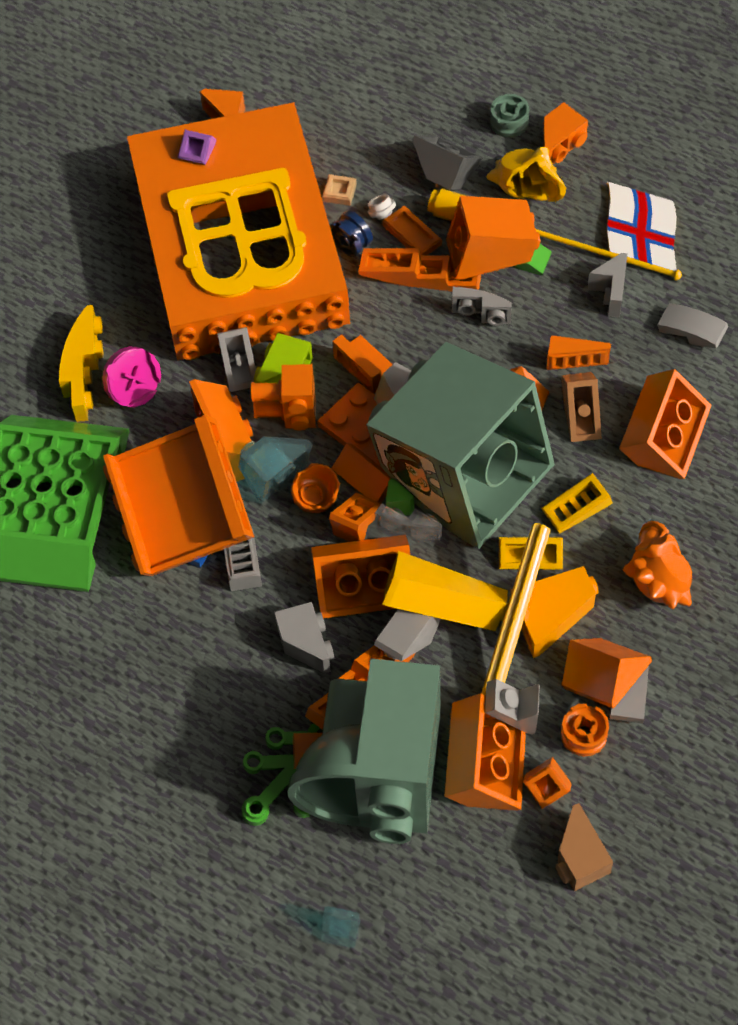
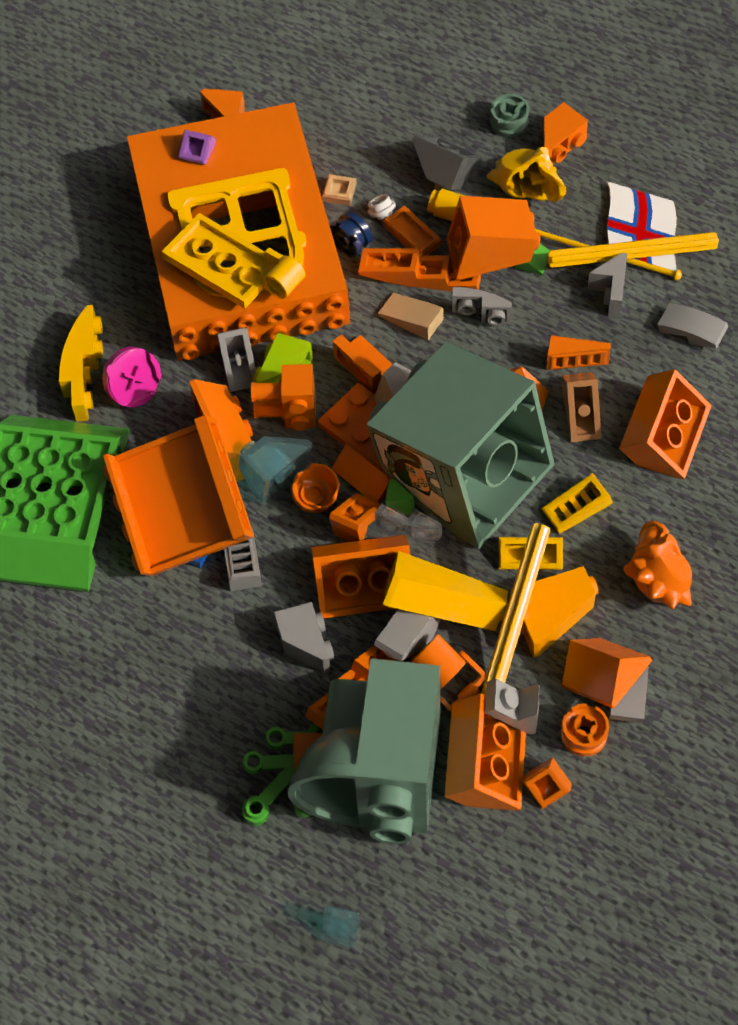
medium nougat slope [556,803,613,891] -> none
none -> yellow hinge [161,213,306,309]
none -> tan slope [378,293,443,340]
none -> orange piece [410,634,486,711]
none -> yellow axle [547,232,718,268]

